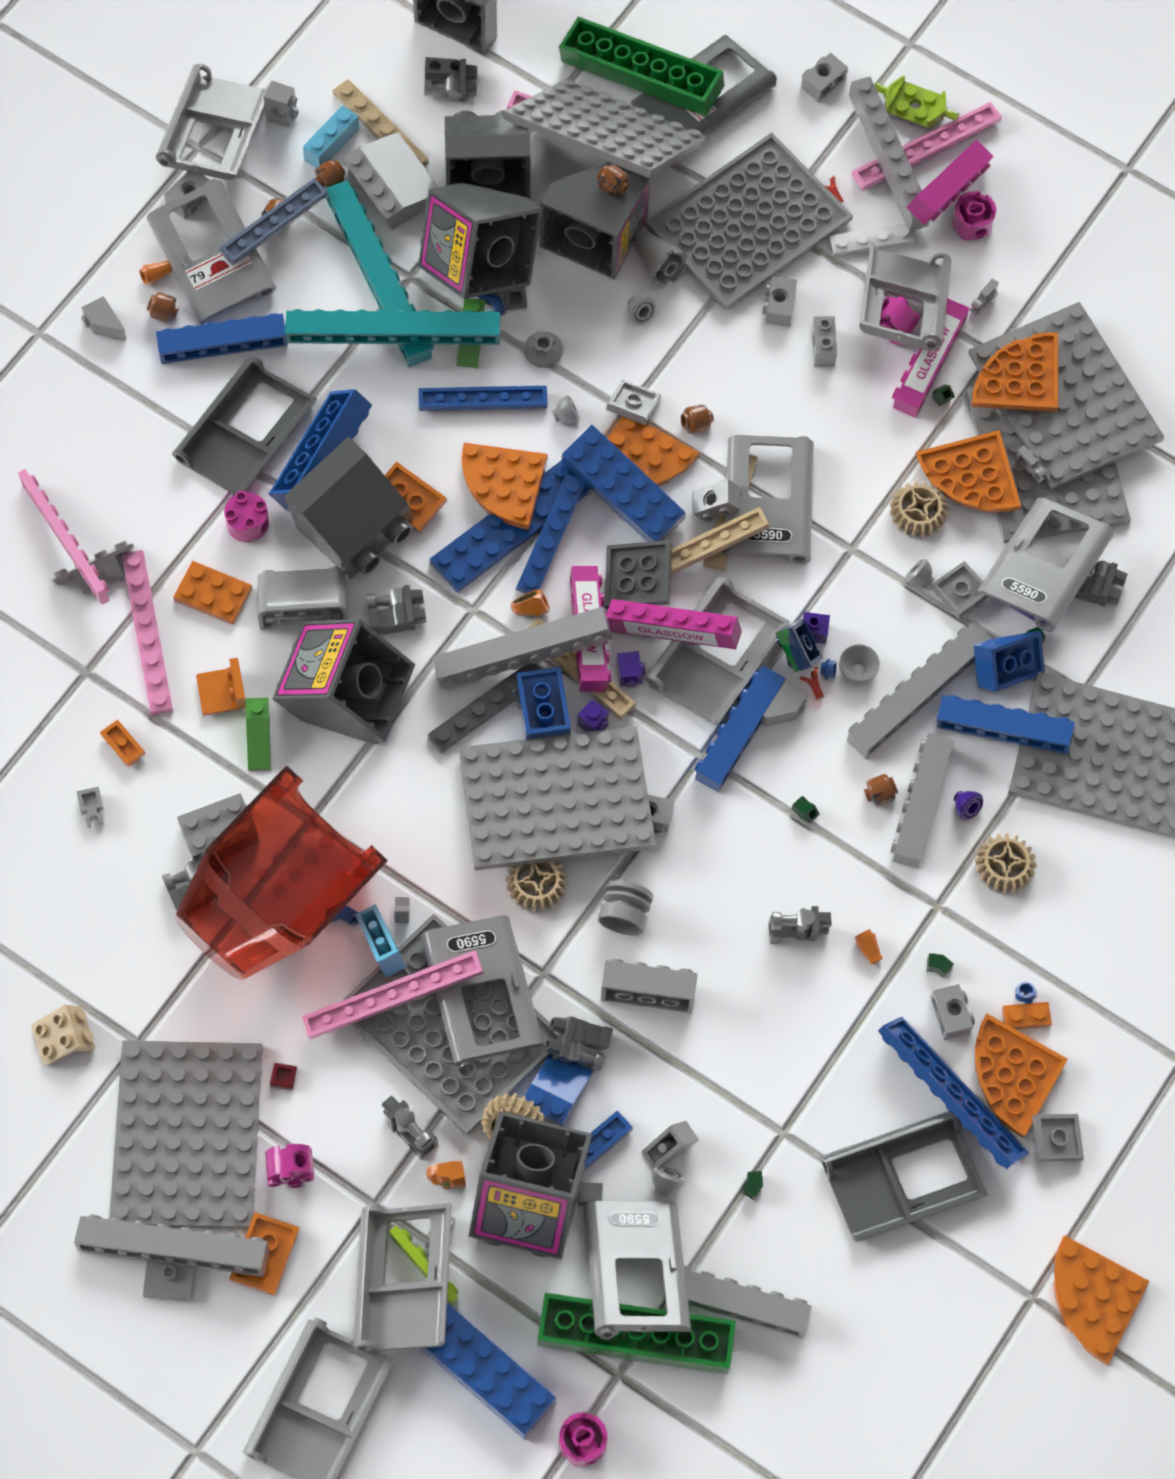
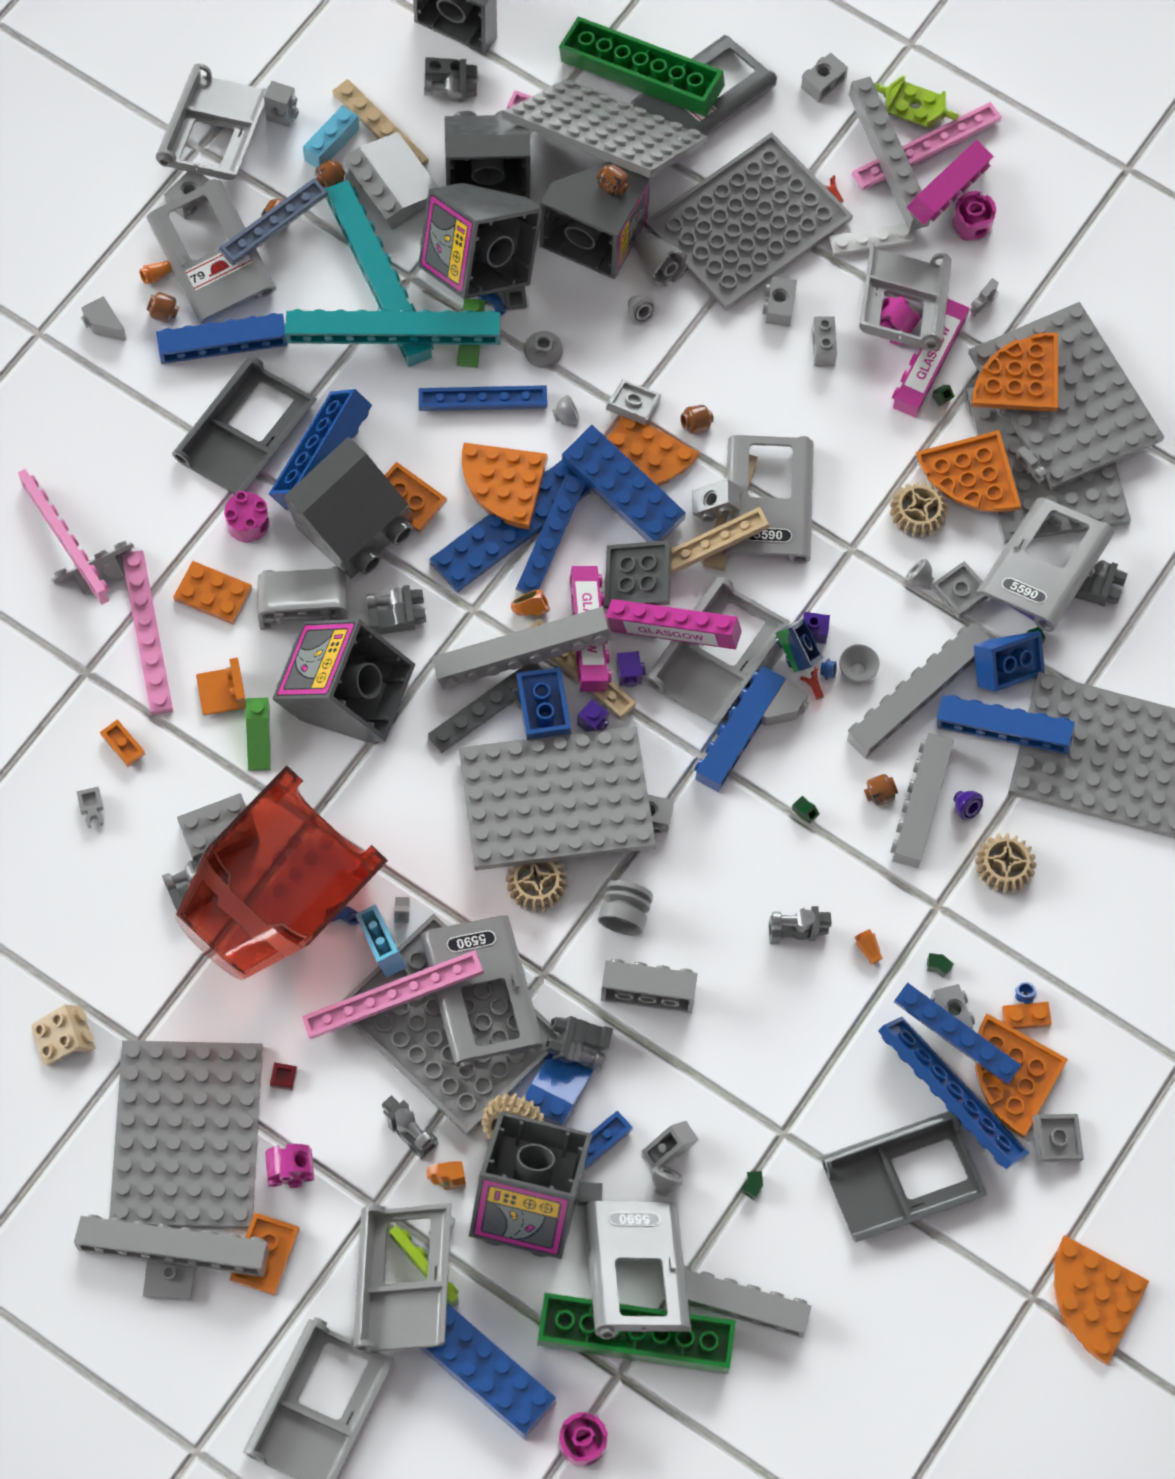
none -> blue plate [893,982,1021,1085]

